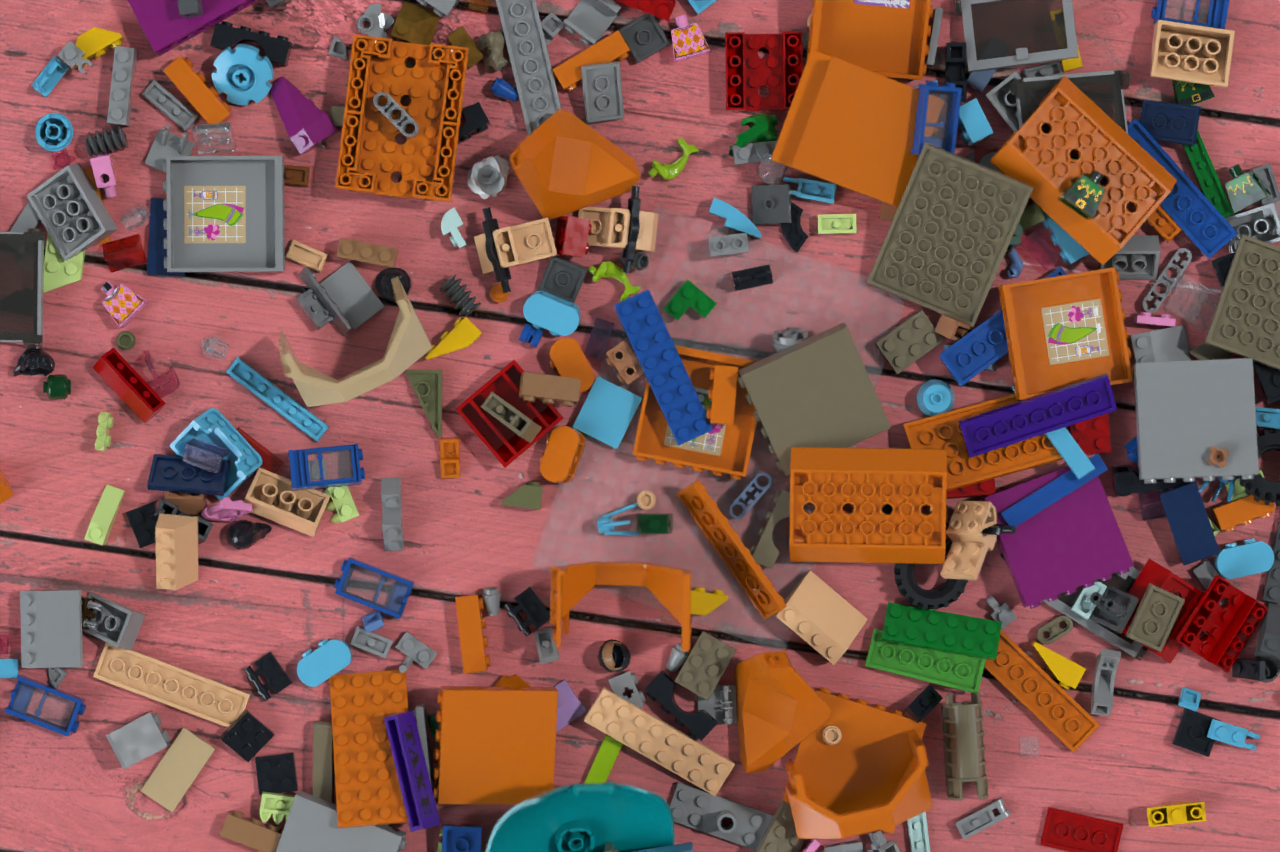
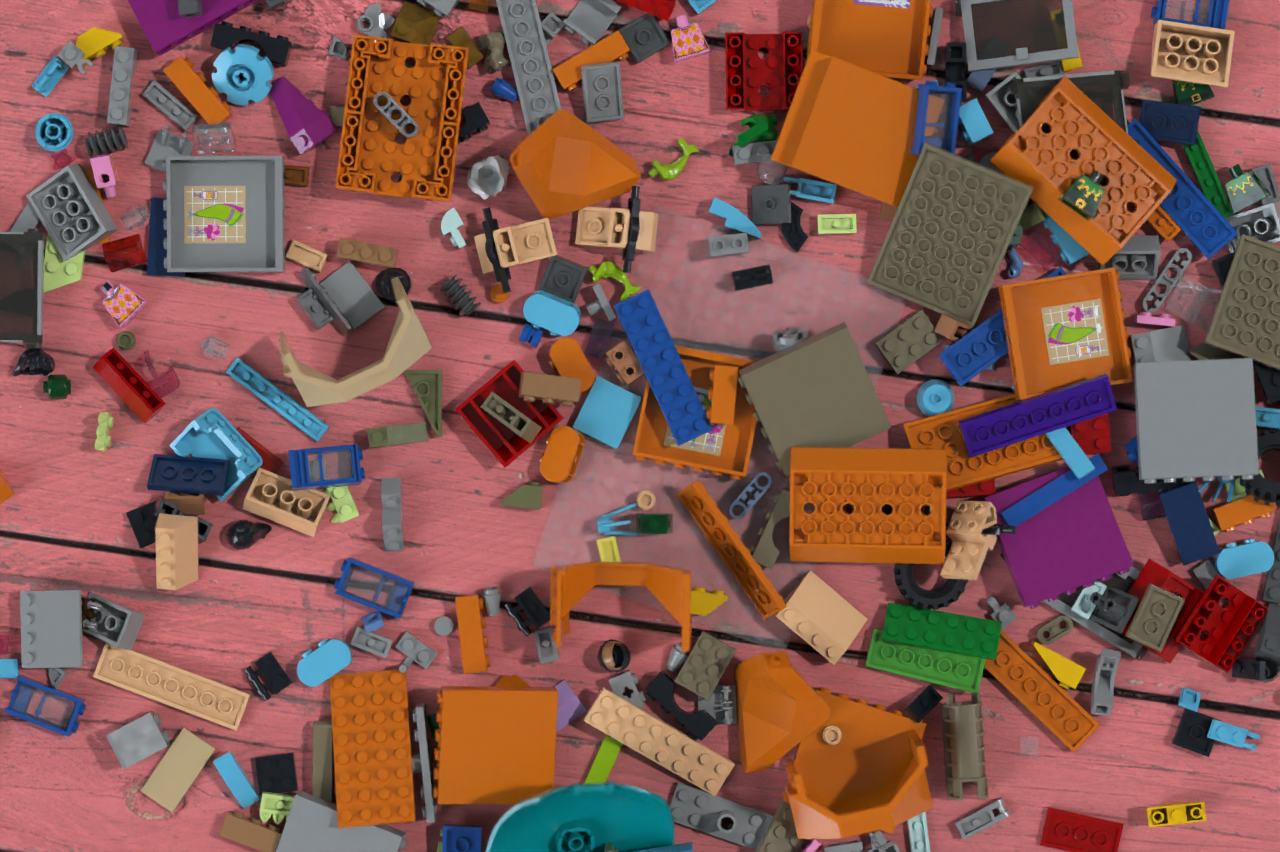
yellowish green slope [85,484,125,546] -> none
clear purple panel [182,438,229,474] -> none
bright pink plate [202,497,252,522] -> none
black plate [220,710,274,762] -> none
dark purple brick [384,711,441,832] -> none
yellow slope [425,317,483,360] -> none
orange slope [440,437,461,479] -> none
red slope [554,216,592,258] -> none
dark grey cone [620,252,649,271] -> none
green plate [663,279,717,321] -> none
nougat plate [1207,446,1229,468] -> none
none -> medium azure slope [213,751,261,809]
none -> olive slope [367,422,428,448]
none -> light grey tile [434,616,454,636]
none -> light grey tile [586,284,616,321]
none -> light yellow tile [596,536,621,562]

